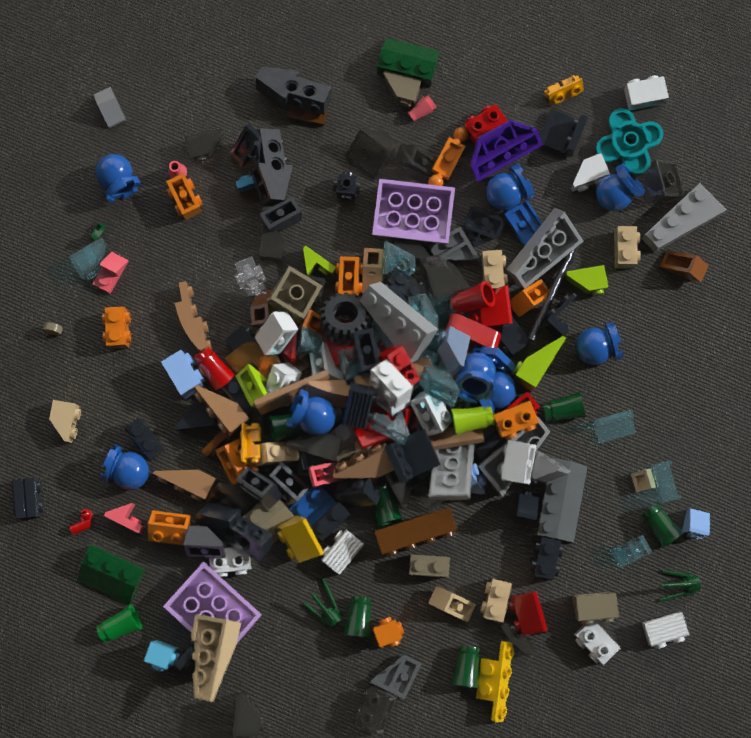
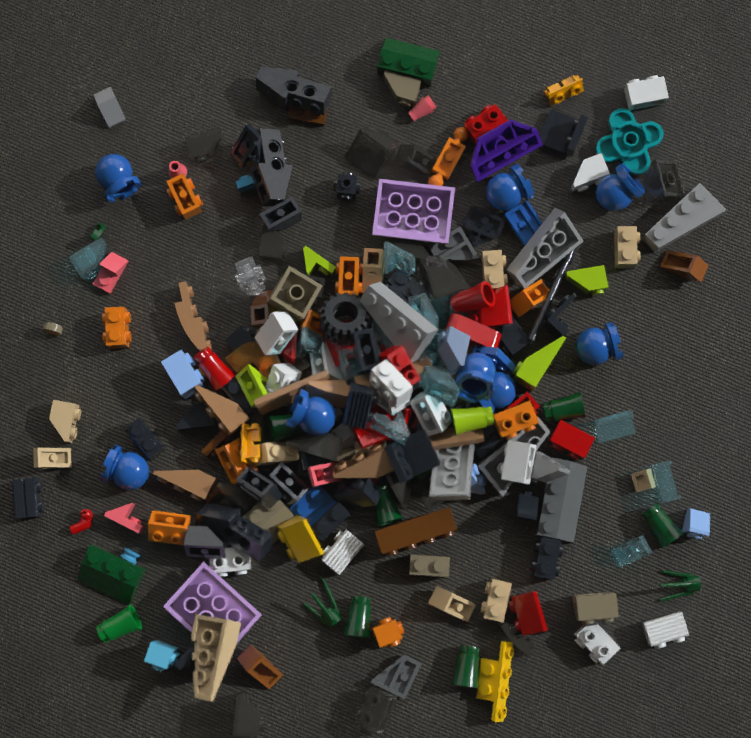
none -> tan slope [33,448,71,469]
none -> dark azure bush [120,548,140,564]
none -> dark orange slope [237,645,283,689]
none -> red brick [548,420,595,461]

